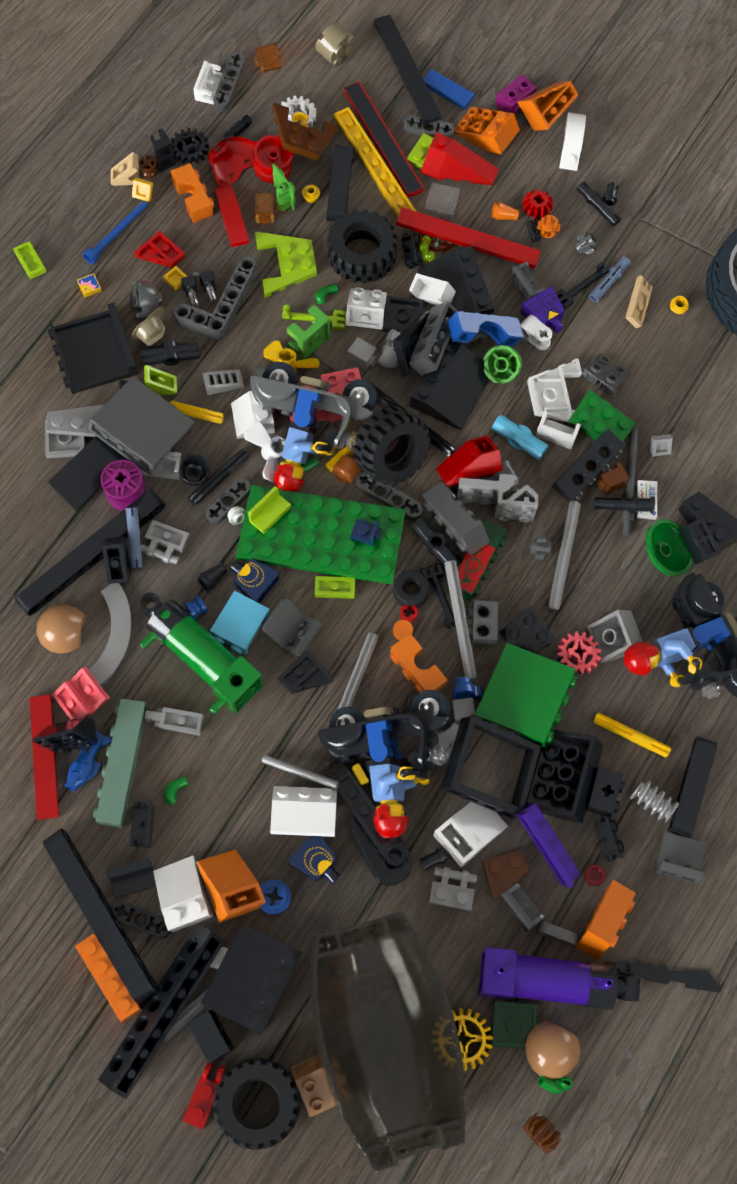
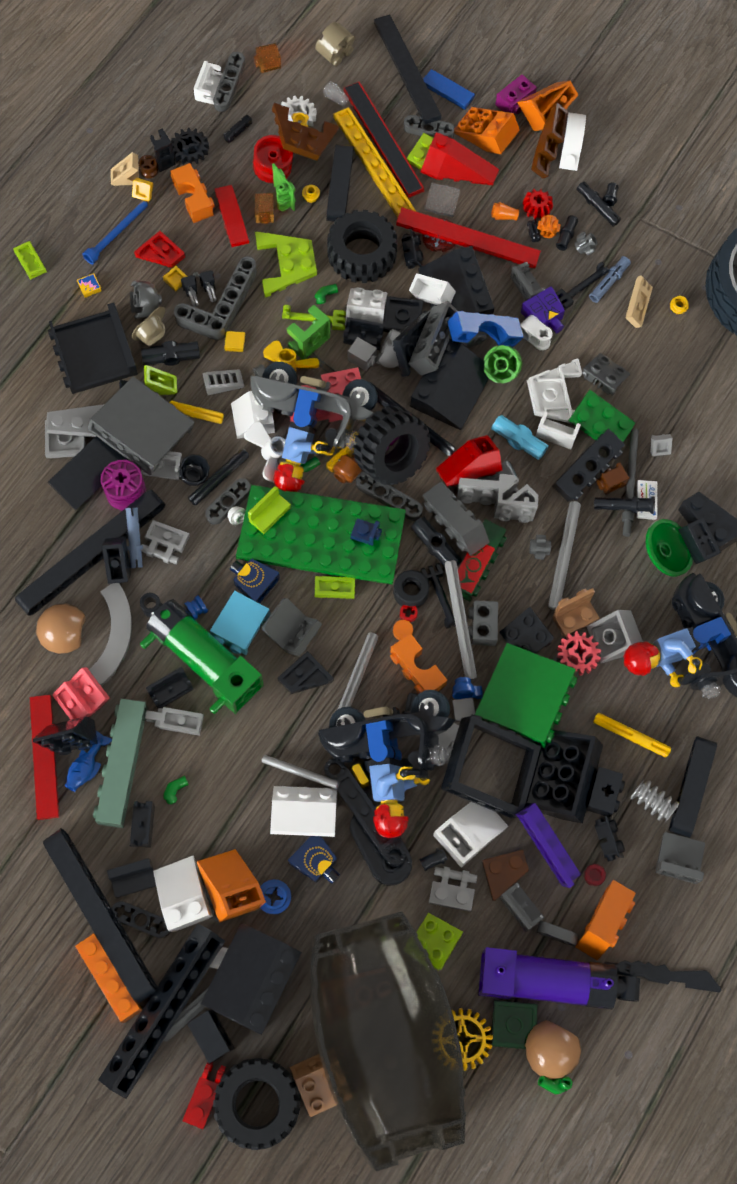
black cone [197,563,228,590] -> none
red piece [208,137,256,187] -> none
clear neon green arm [420,237,435,262] -> none
reddish brown gear [523,1112,562,1154] -> none
none -> black hinge [146,667,194,709]
none -> yellow tile [224,331,245,352]
none -> clear cone [323,81,350,107]
none -> black hinge [343,317,384,350]
none -> lime hinge [406,913,463,970]
none -> reddish brown slope [531,103,568,179]
none -> medium nougat bracket [553,588,600,638]
none -> black pin [556,215,578,251]

